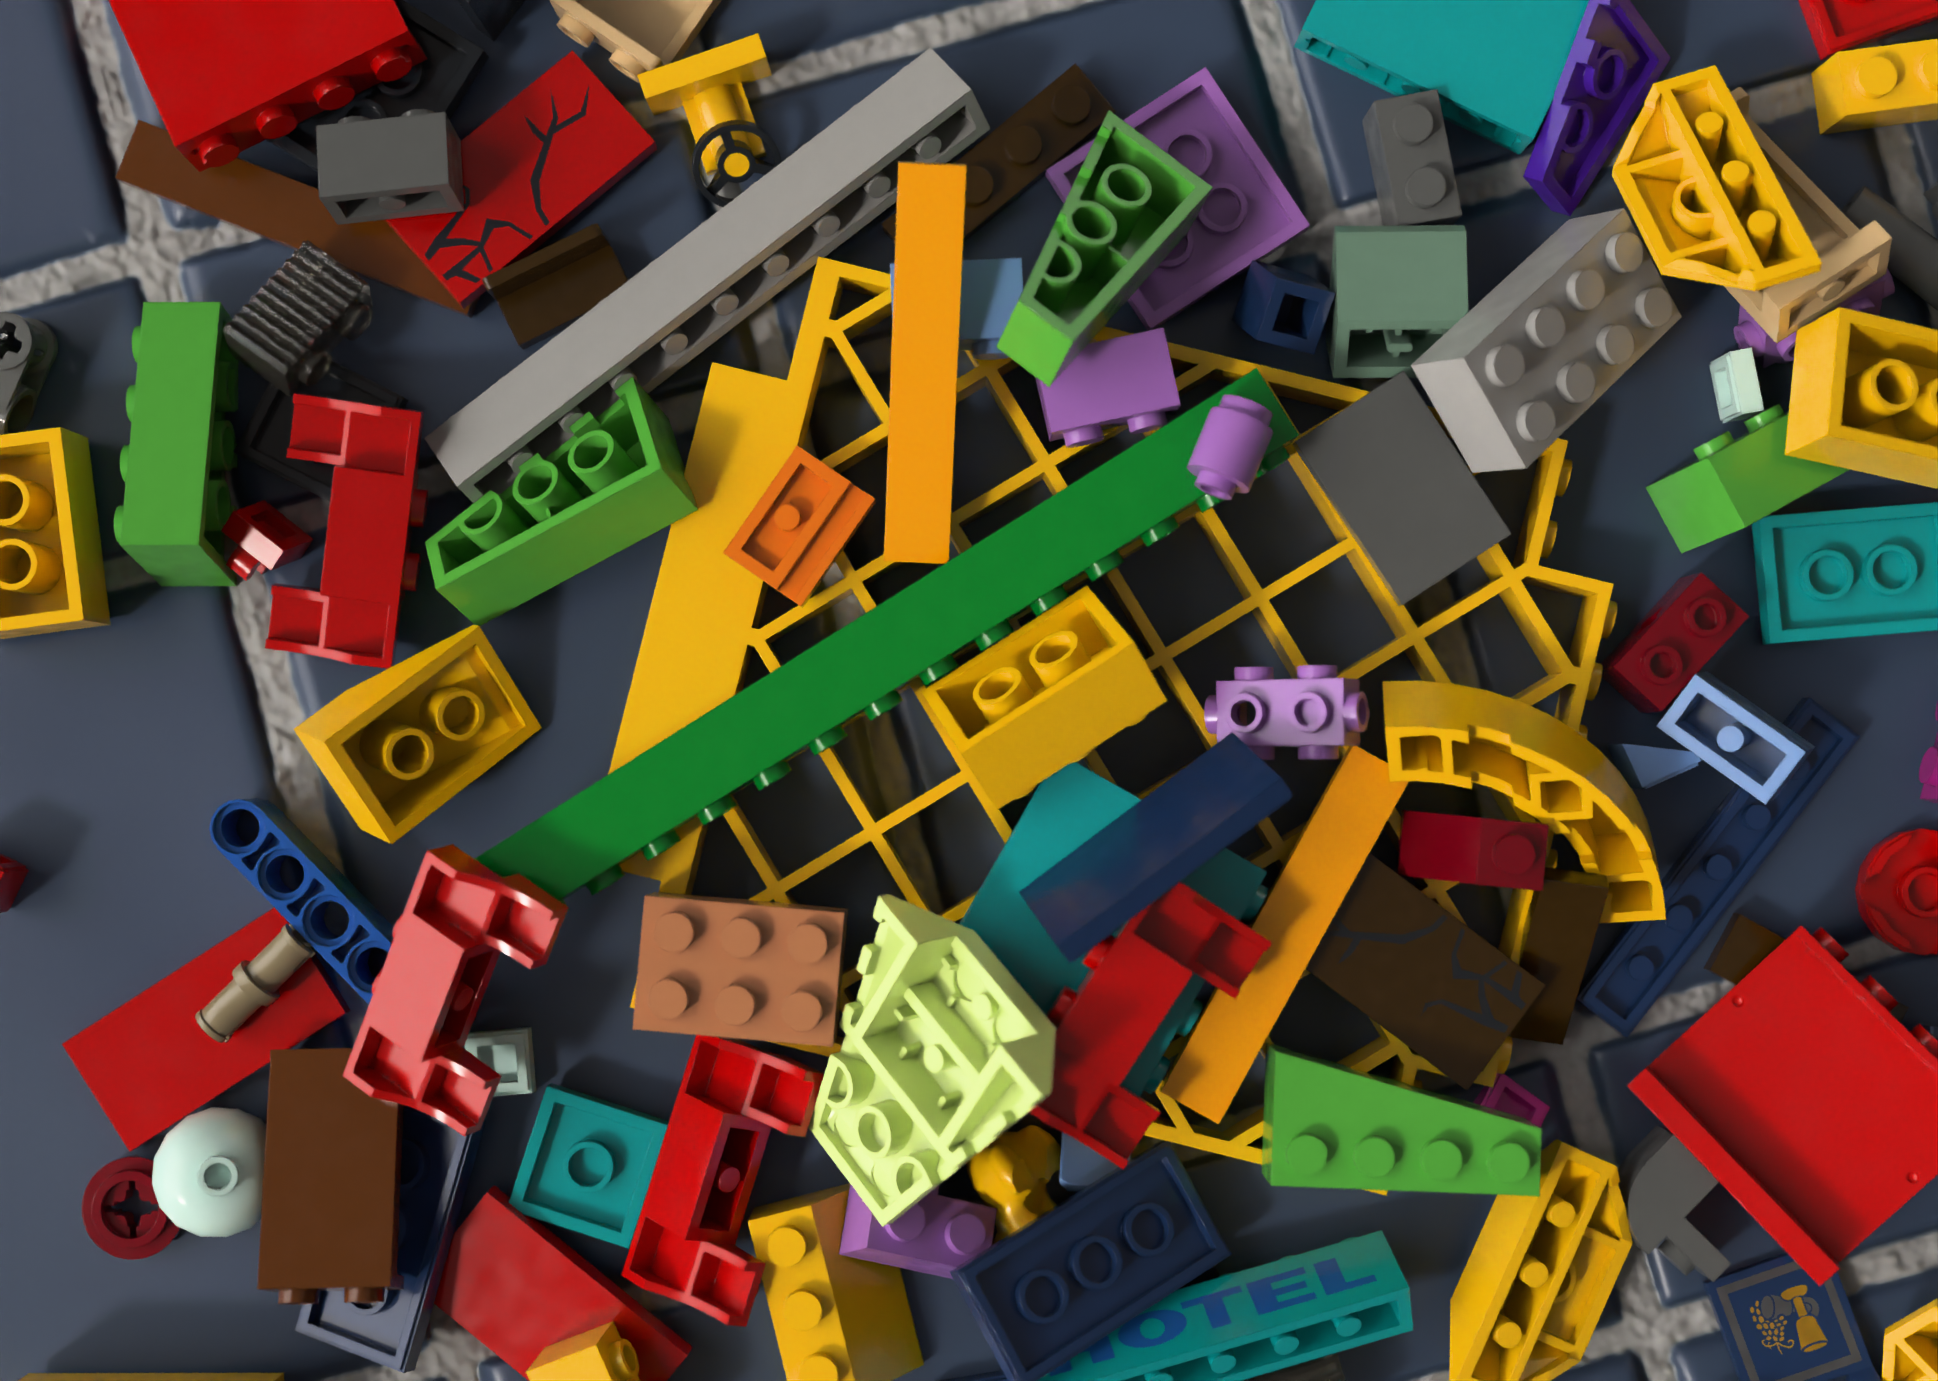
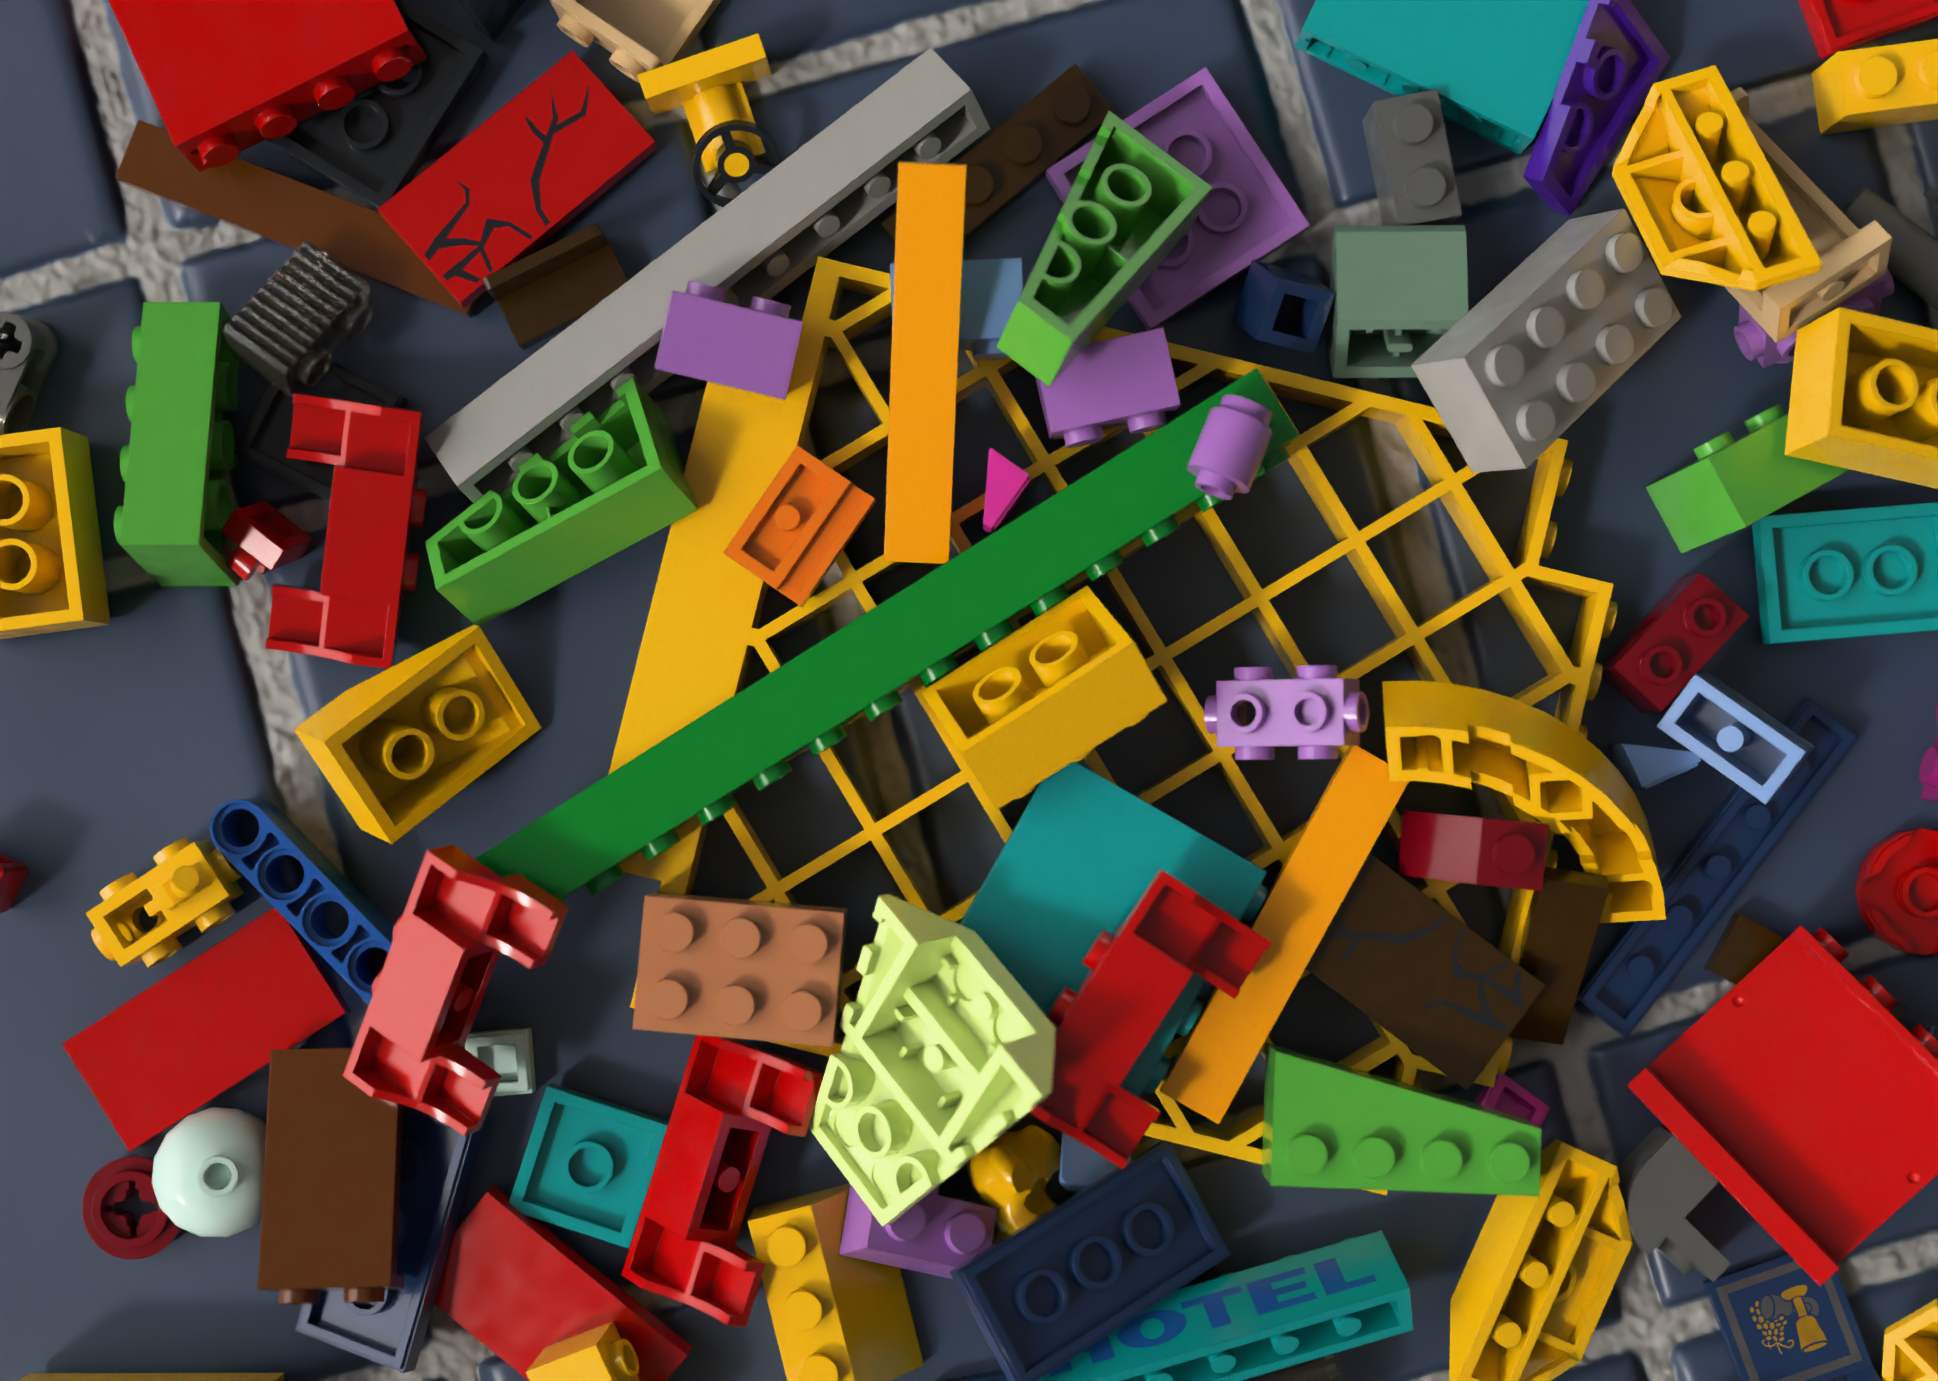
dark tan pin [195,924,317,1043] -> none
dark grey brick [316,109,464,225] -> none
dark blue tile [1019,732,1293,963] -> none
dark grey tile [1292,371,1512,606] -> none
light aqua tile [1709,347,1764,423] -> none
none -> yellow brick [86,837,244,969]
none -> medium lavender brick [654,280,803,400]
none -> dark pink slope [983,448,1030,535]

